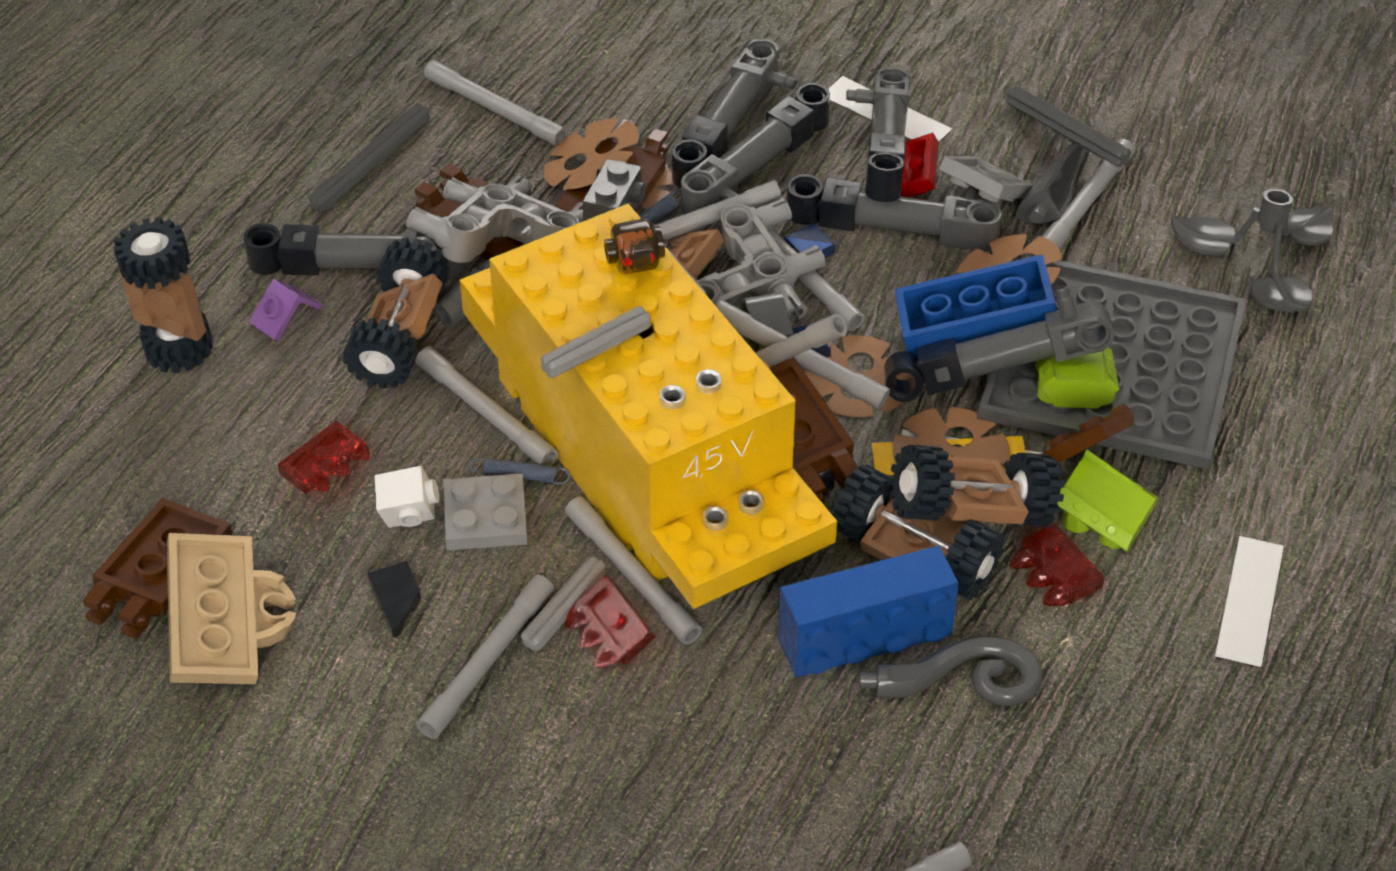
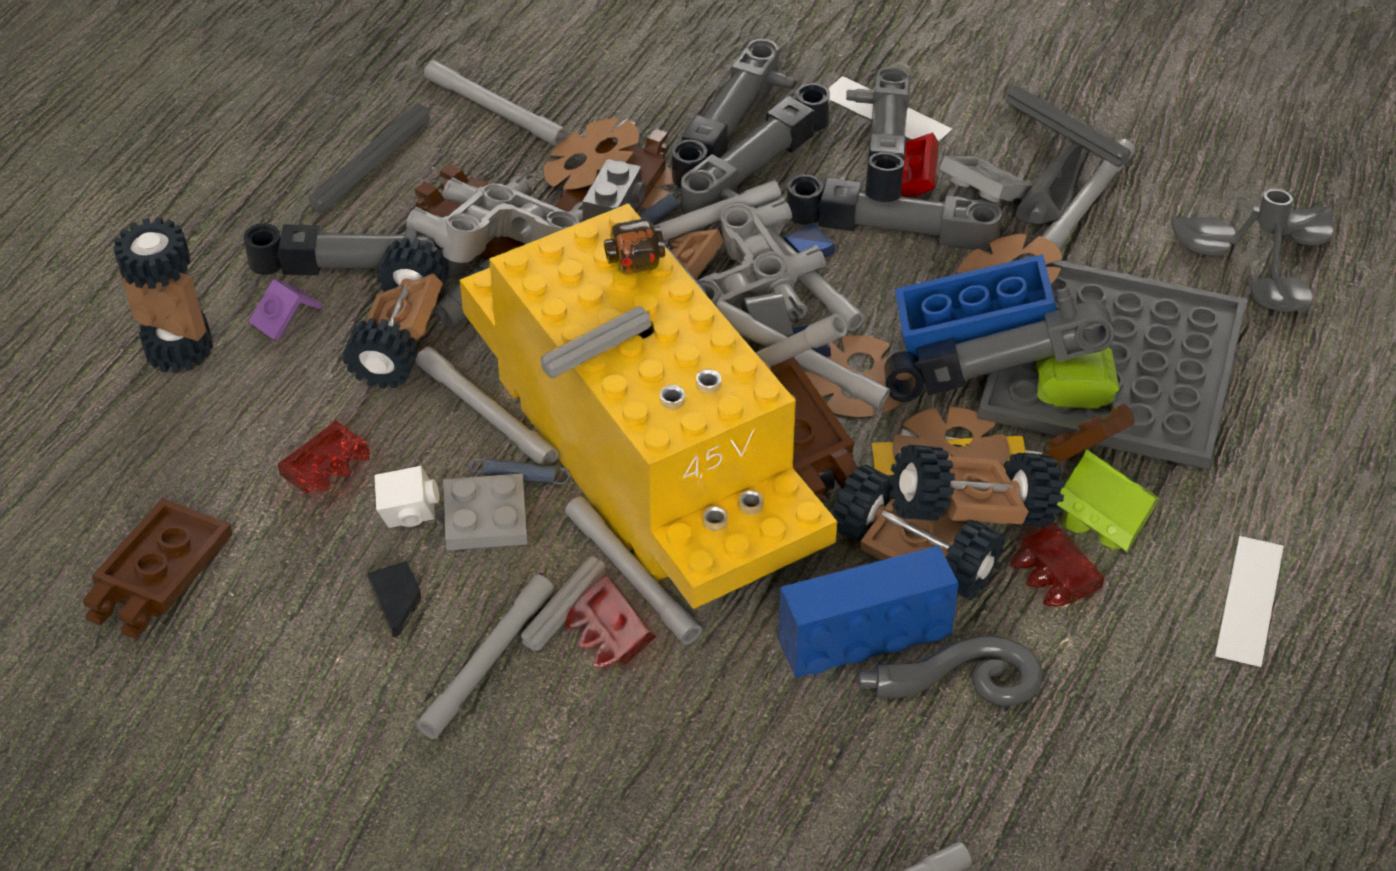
tan plate [167,533,296,684] -> none

